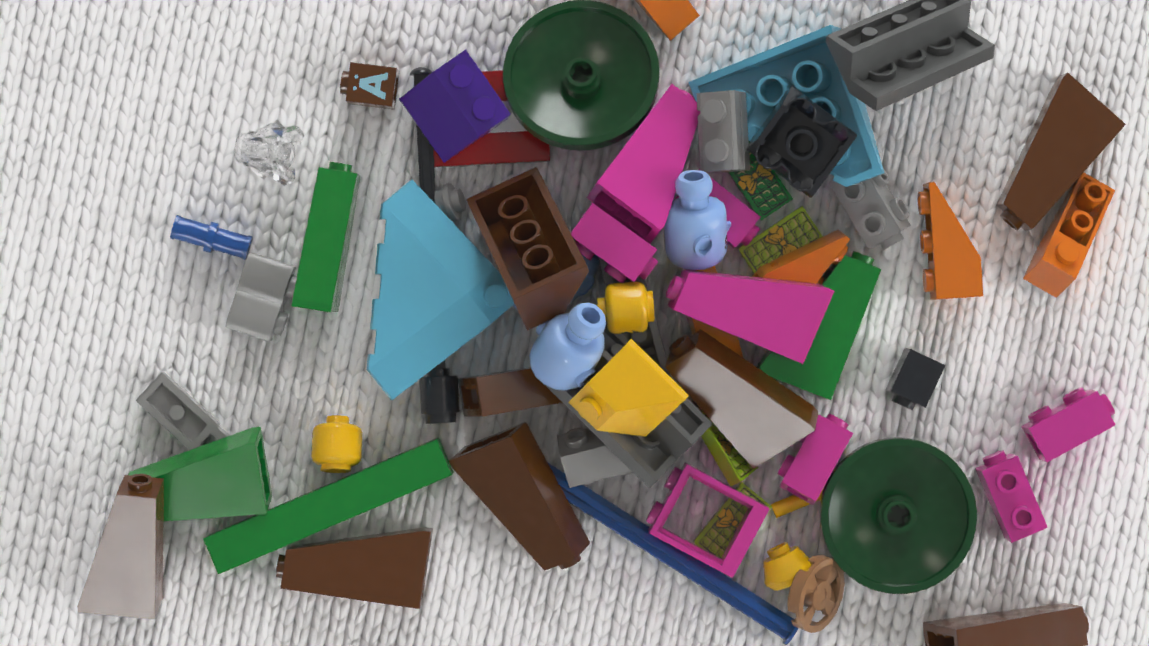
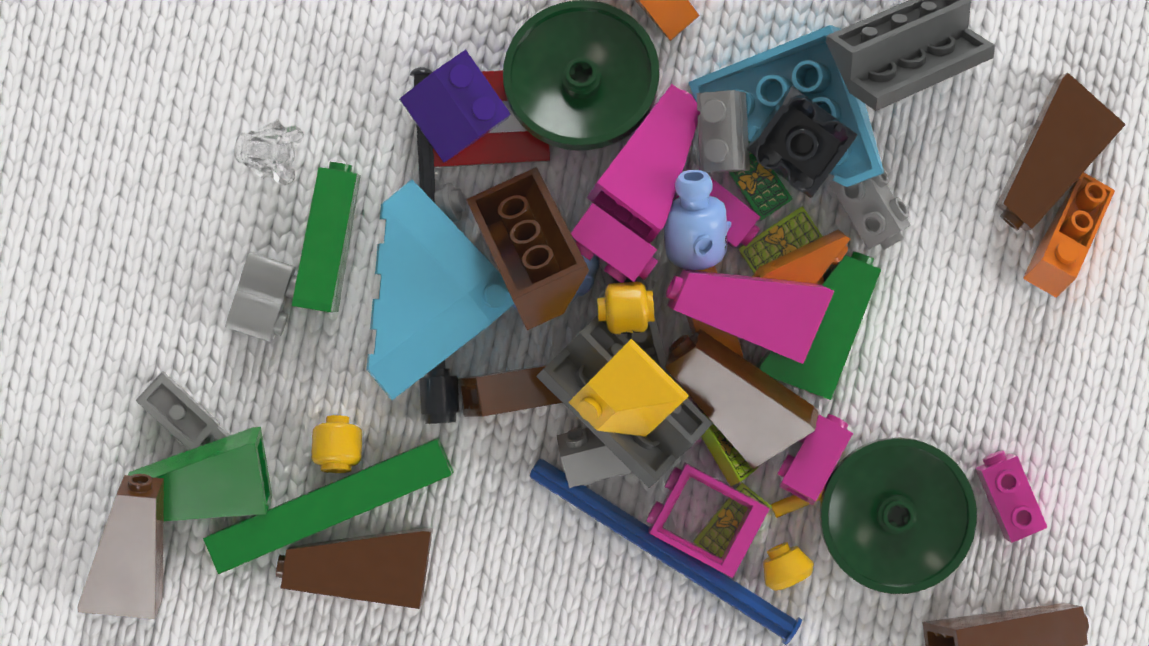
blue pin [170,215,252,260] -> none
reddish brown brick [340,62,400,110] -> none
reddish brown slope [449,422,590,571] -> none
light blue piece [529,303,606,391] -> none
medium nougat piece [787,554,845,633] -> none
black brick [885,348,946,411] -> none
orange slope [917,182,983,300] -> none
dark pink brick [1021,387,1116,462] -> none

